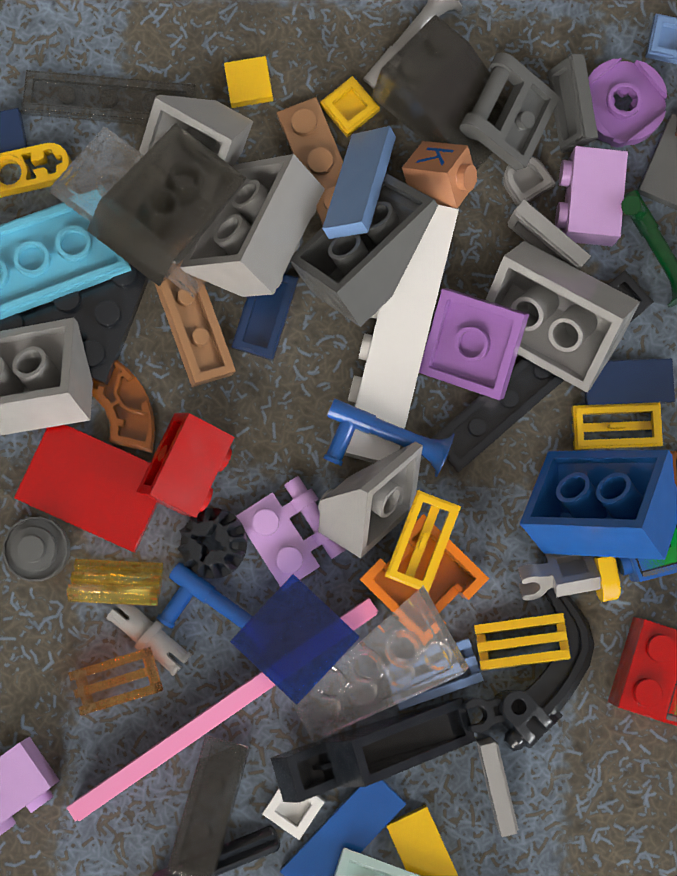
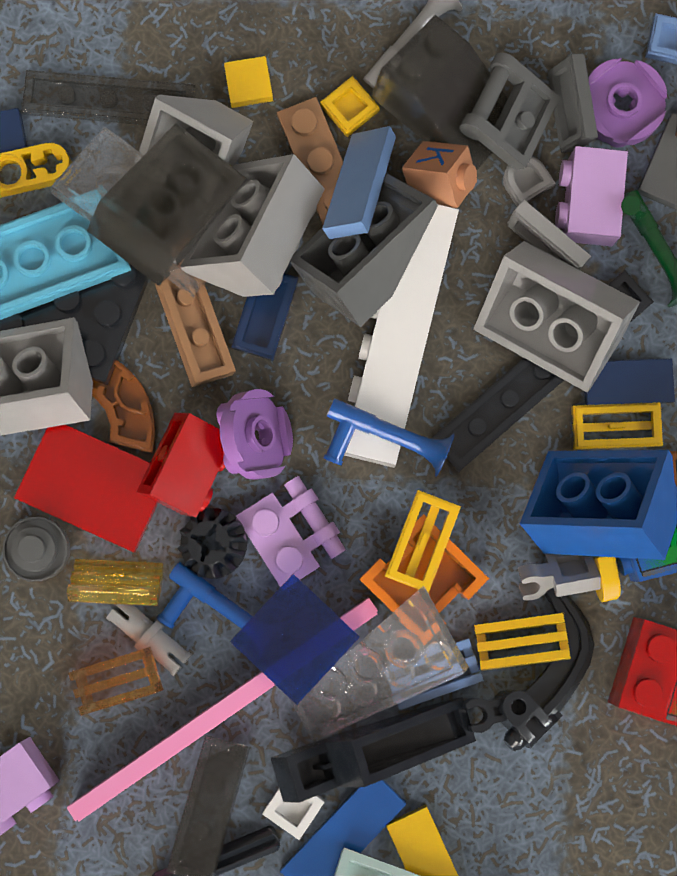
light grey slope [318,441,423,558] -> none
medium lavender plate [419,288,529,400] -> none
light grey tile [476,737,519,837] -> none
none -> medium lavender plate [216,389,293,480]

